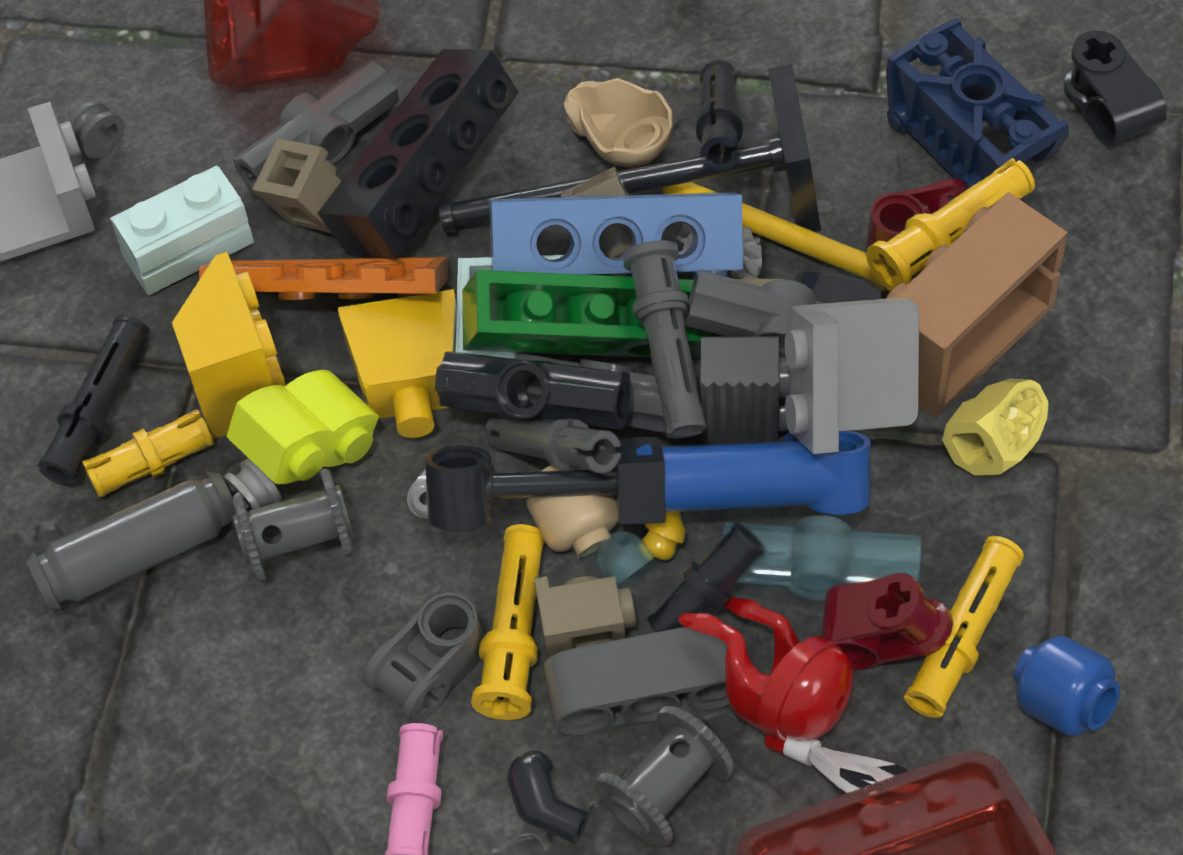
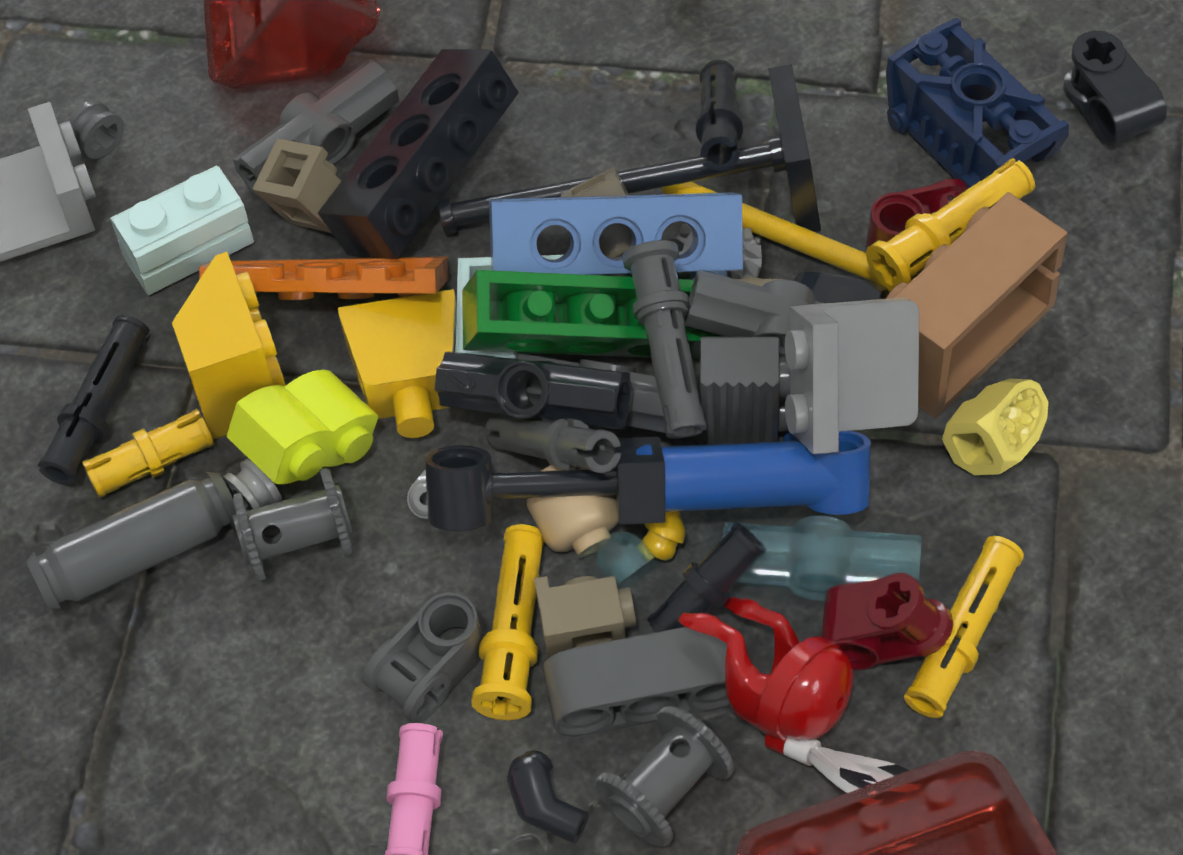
tan hair [564,78,674,168] -> none
blue head [1014,635,1120,736] -> none

